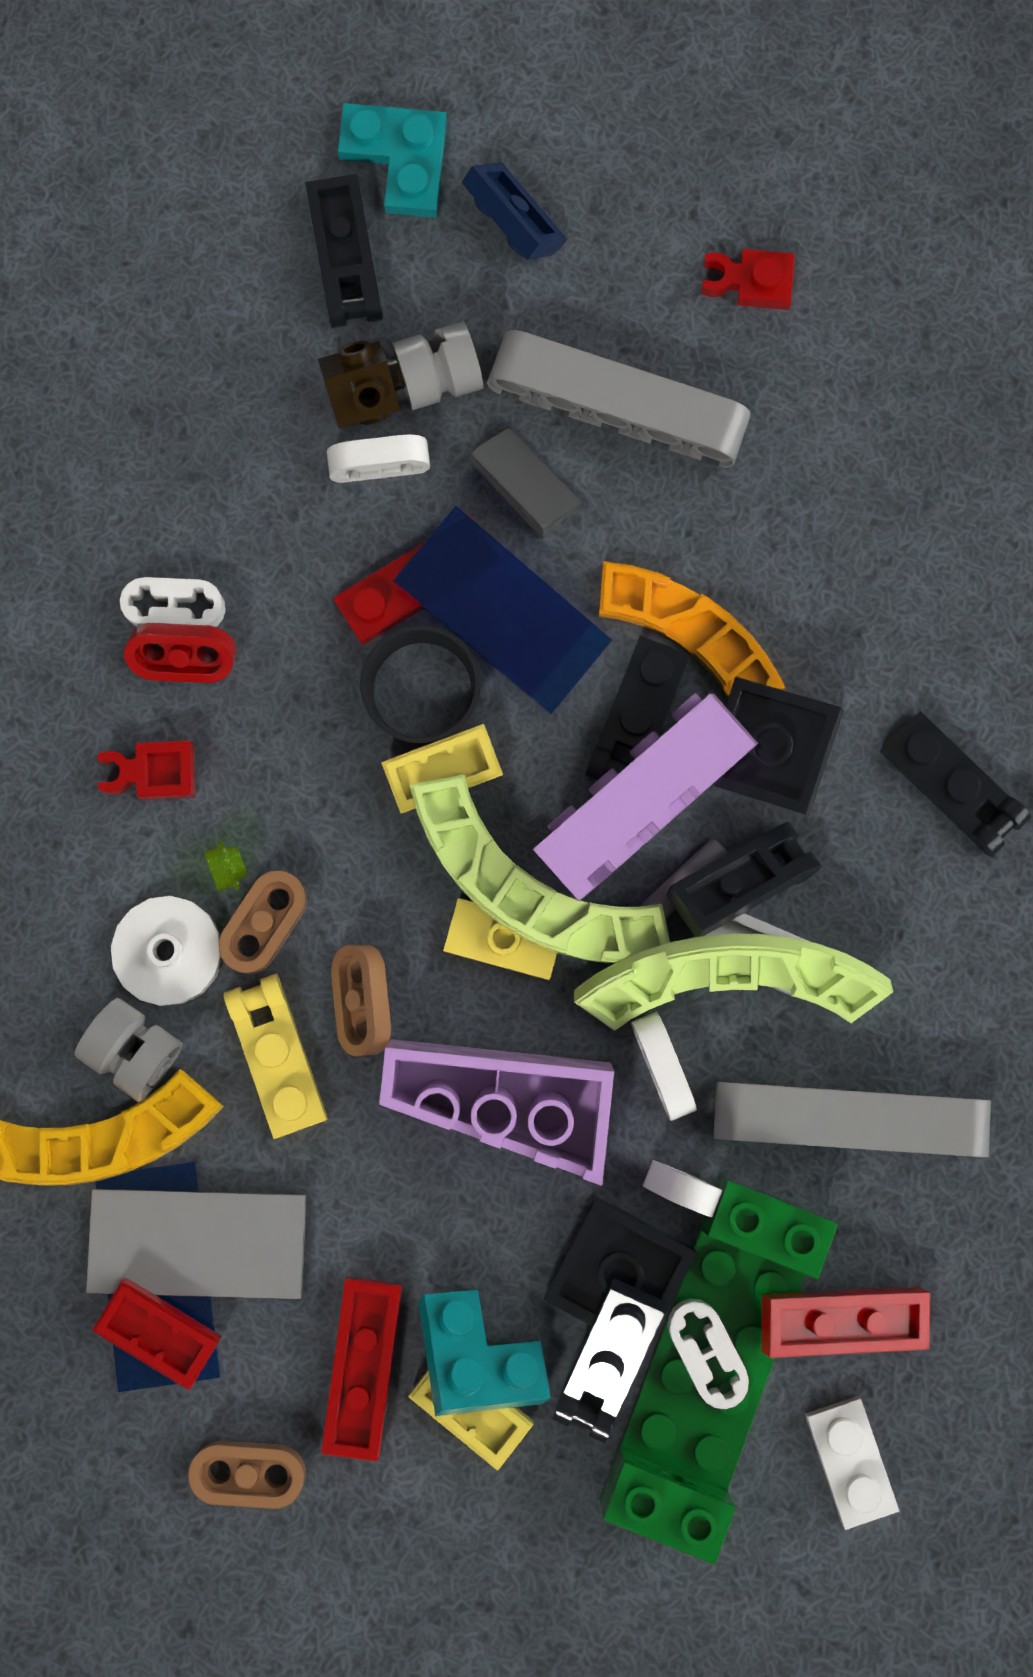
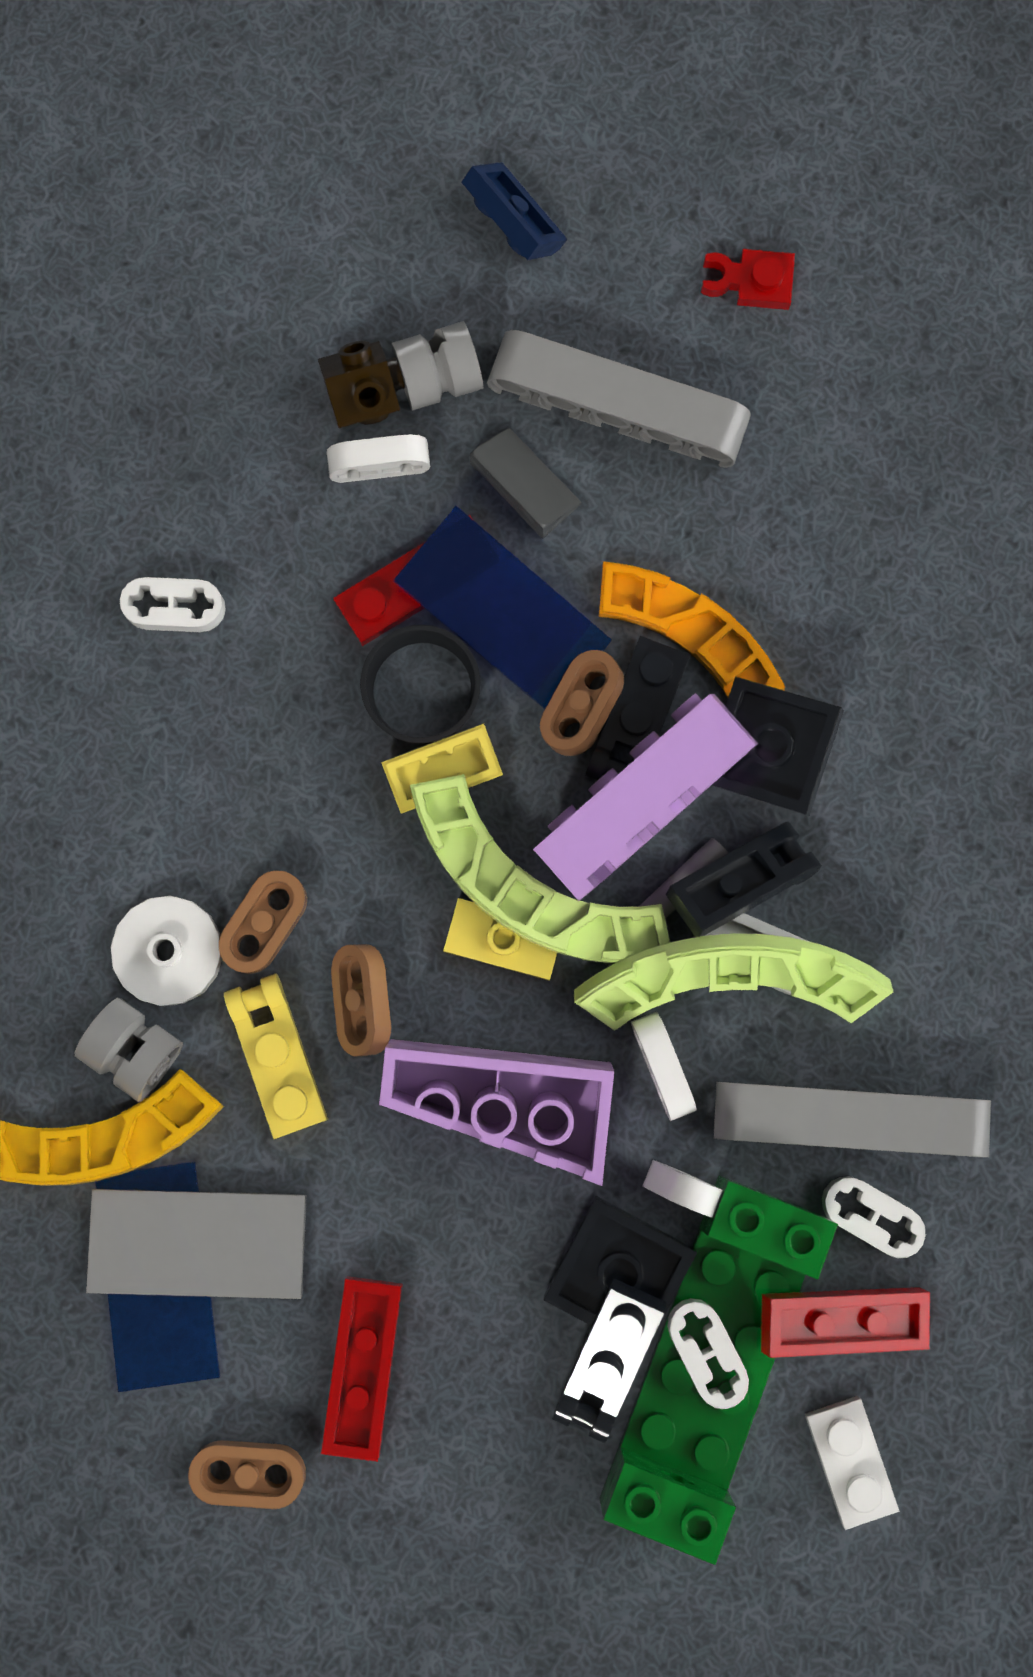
red plate [91,1277,222,1390] -> none
red plate [97,741,196,800] -> none
red plate [124,623,236,683] -> none
clear neon green plate [203,840,248,892] -> none
black plate [305,173,383,328] -> none
teal plate [338,103,447,218] -> none
light yellow plate [409,1370,534,1471] -> none
teal plate [418,1290,551,1416] -> none
black plate [880,711,1031,857] -> none
none -> medium nougat plate [540,650,624,756]
none -> white beam [822,1176,926,1258]

